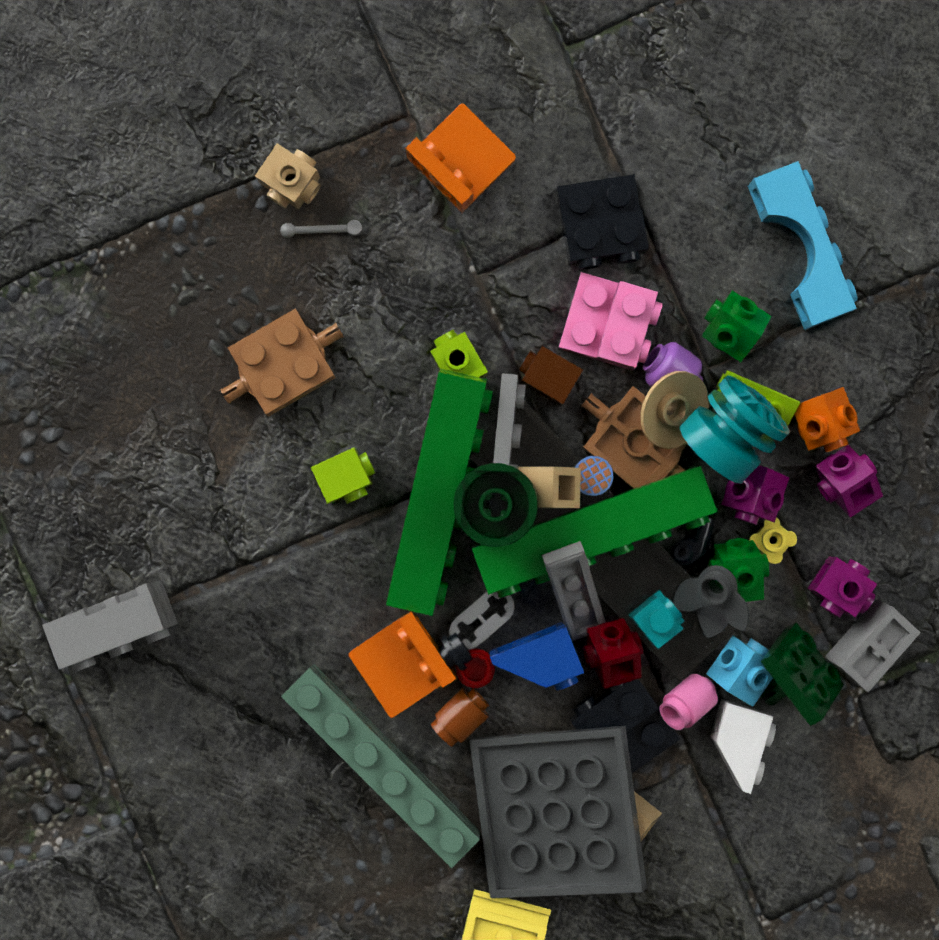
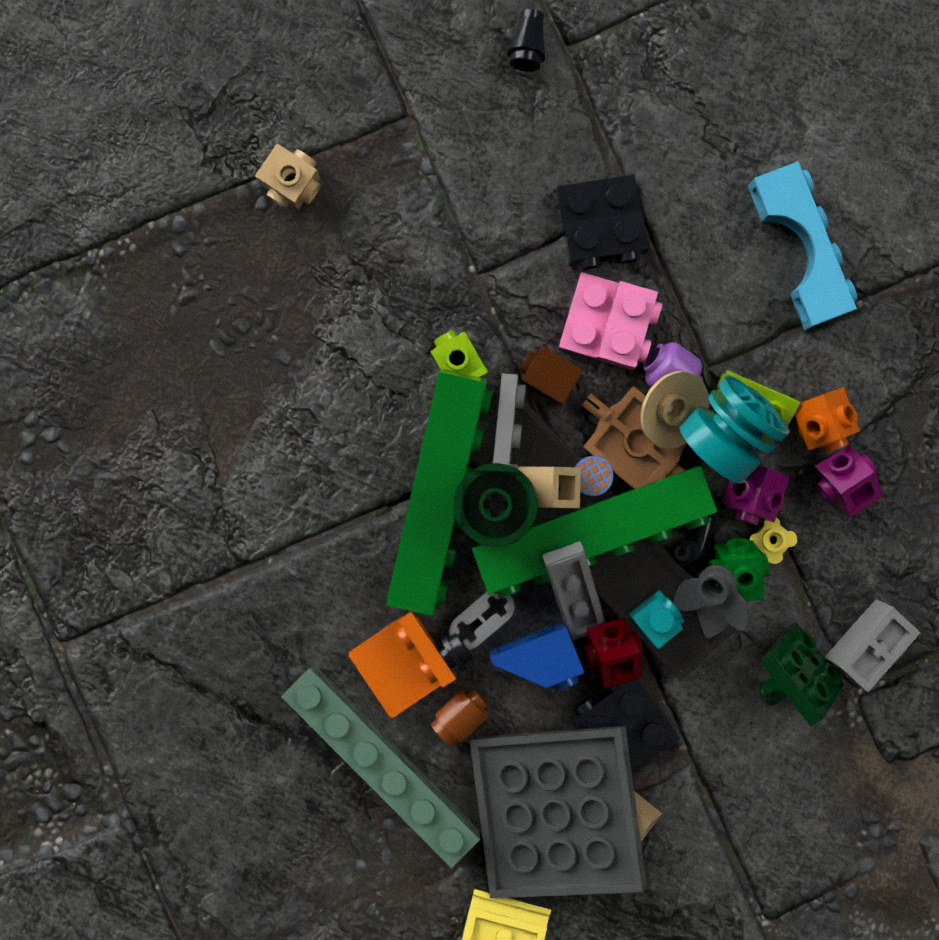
light grey wedge [42,580,178,673] -> none
medium nougat plate [220,308,344,417] -> none
light grey hinge [280,220,362,238] -> none
lime brick [311,447,376,504] -> none
orange bracket [405,104,516,213] -> none
red plate [456,648,495,688] -> none
bright pink brick [659,674,718,730] -> none
green brick [702,290,772,362] -> none
medium azure brick [706,635,773,707] -> none
white slope [710,699,776,794] -> none
magenta brick [807,556,877,618] -> none
none -> black cone [507,9,545,72]

